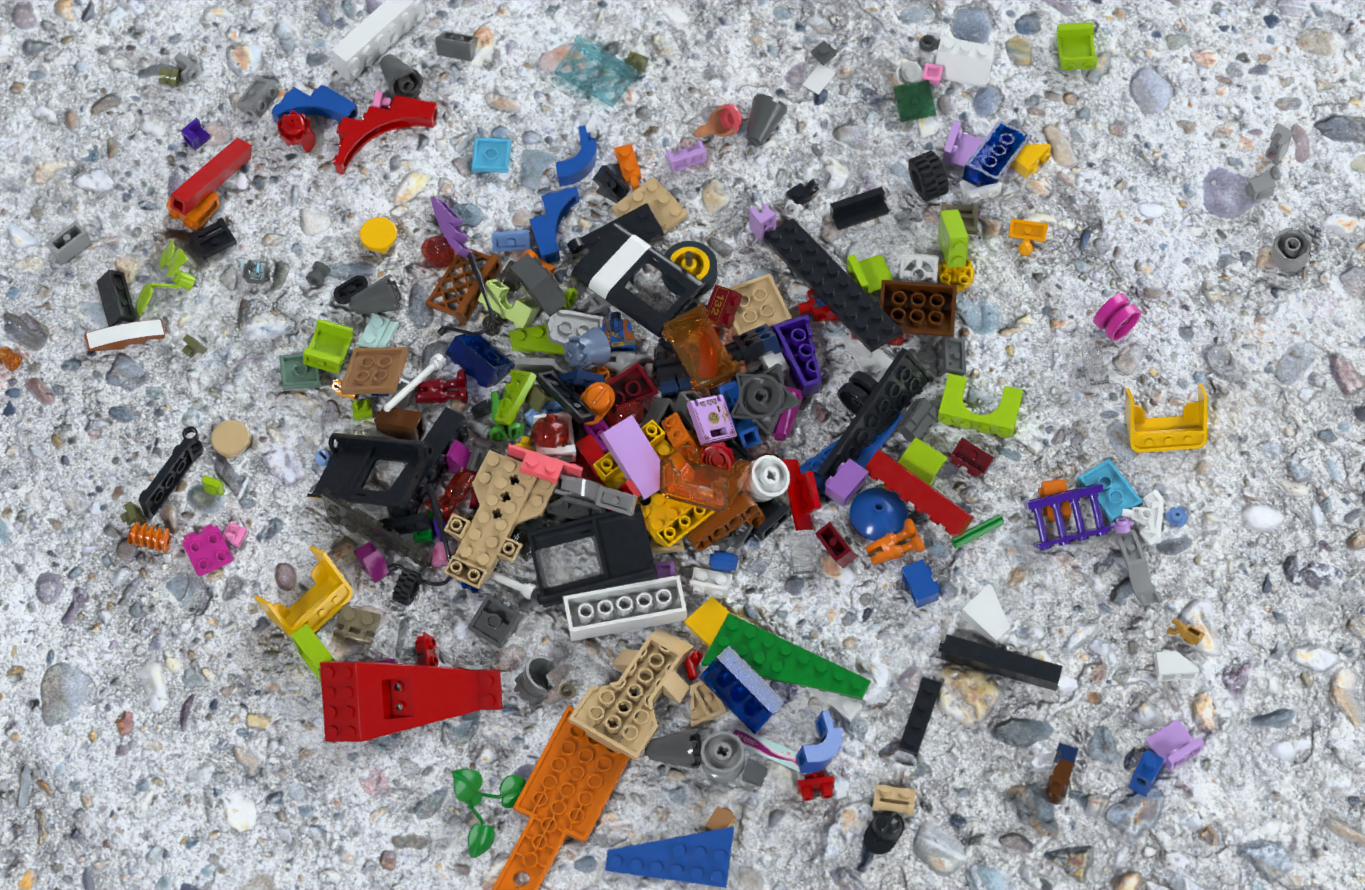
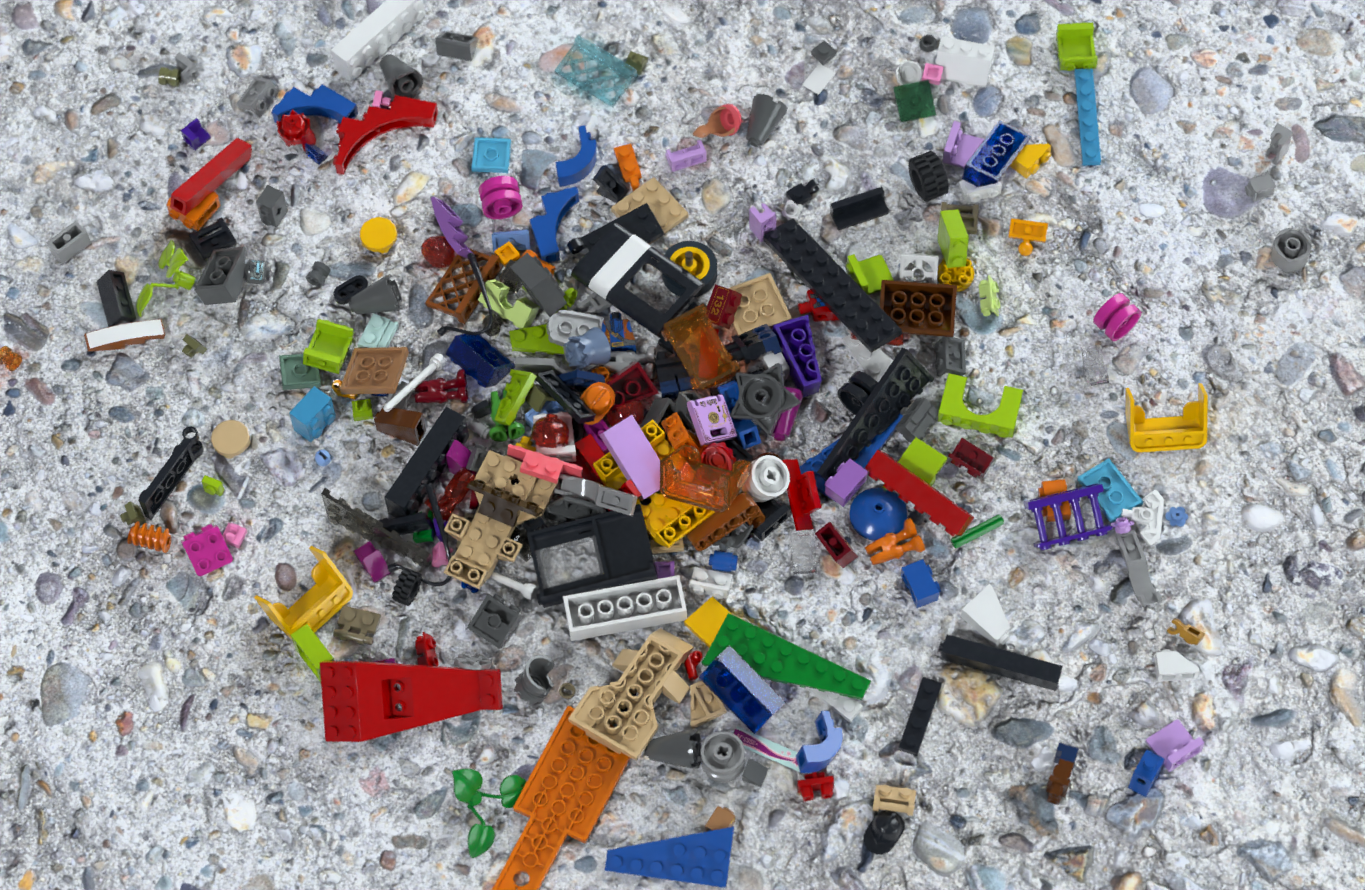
black piece [306,433,433,508] -> none
none -> dark grey slope [194,246,246,305]
none -> dark grey brick [256,185,288,228]
none -> dark azure brick [289,386,336,442]
none -> clear blue slope [305,143,328,165]
none -> dark brown bracket [467,479,543,527]
none -> dark pink wheel [478,176,523,219]
none -> light orange tile [494,241,520,268]
none -> yellowish green hinge [978,275,1000,317]
none -> dark azure plate [1074,69,1101,166]

